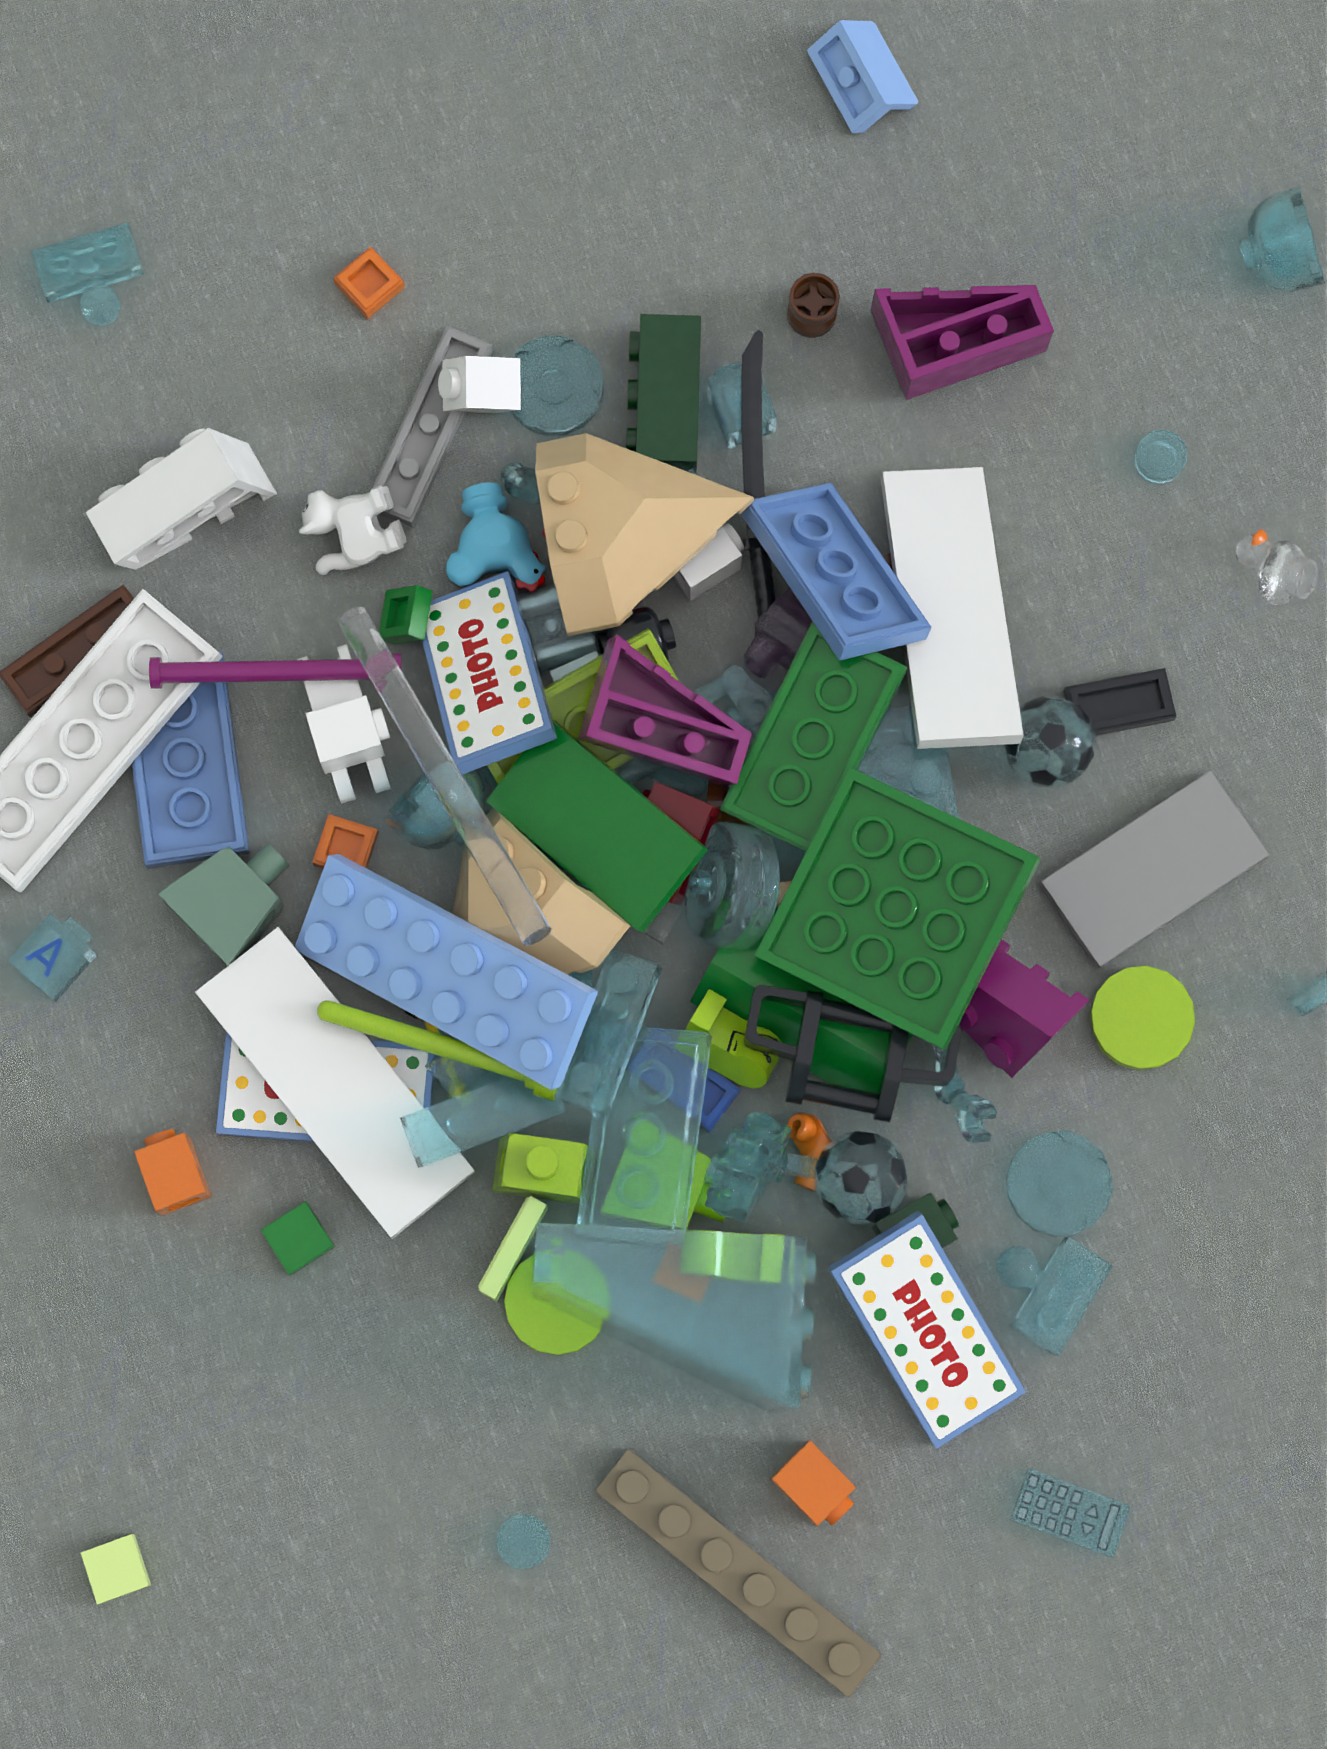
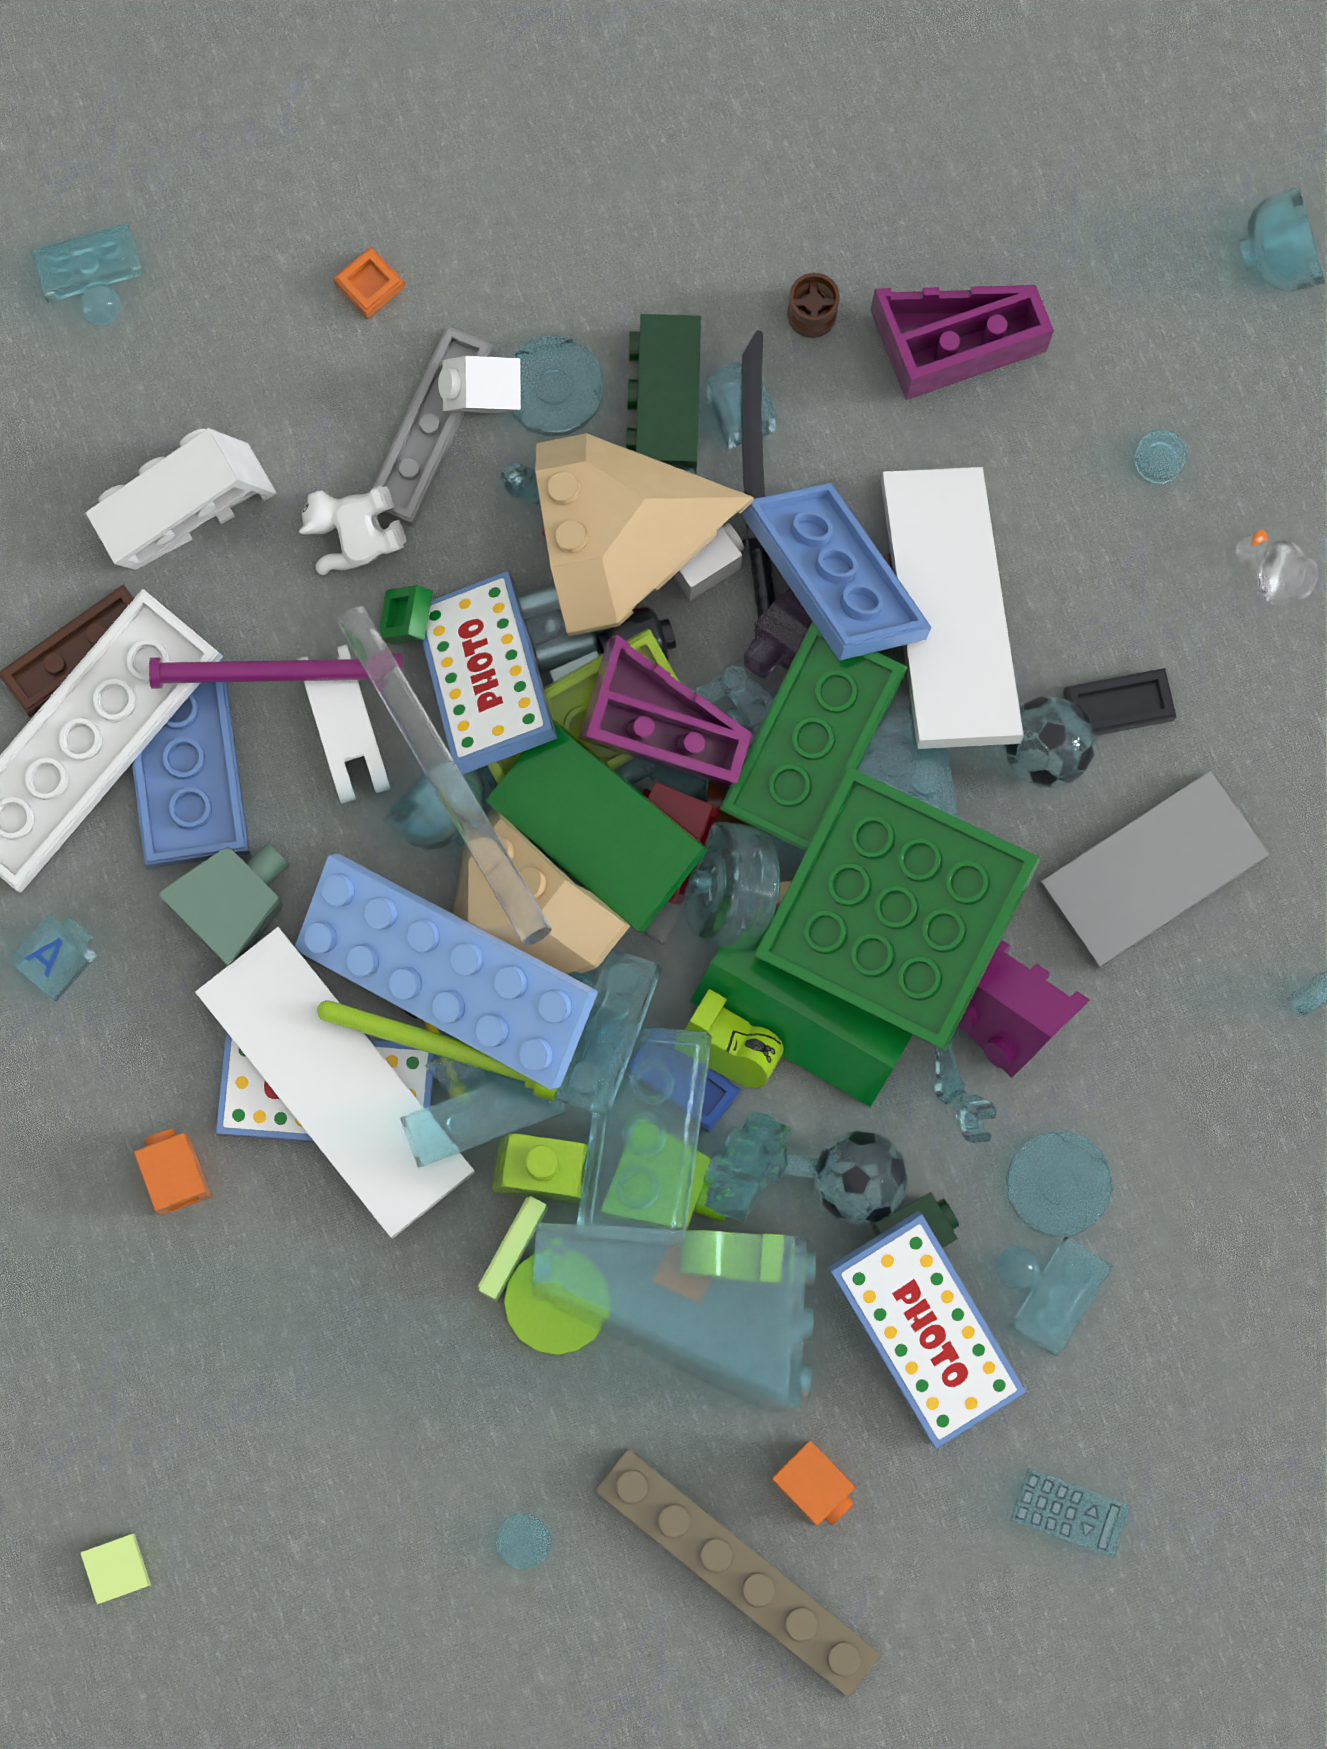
green tile [261,1201,335,1276] -> none
white brick [305,695,390,774] -> none
orange tile [312,814,379,869] -> none
medium azure animal [446,483,547,593] -> none
black bar [744,985,961,1123] -> none
orange arm [786,1112,834,1192] -> none
light blue panel [807,20,918,133] -> none
lime tile [1089,965,1195,1071] -> none

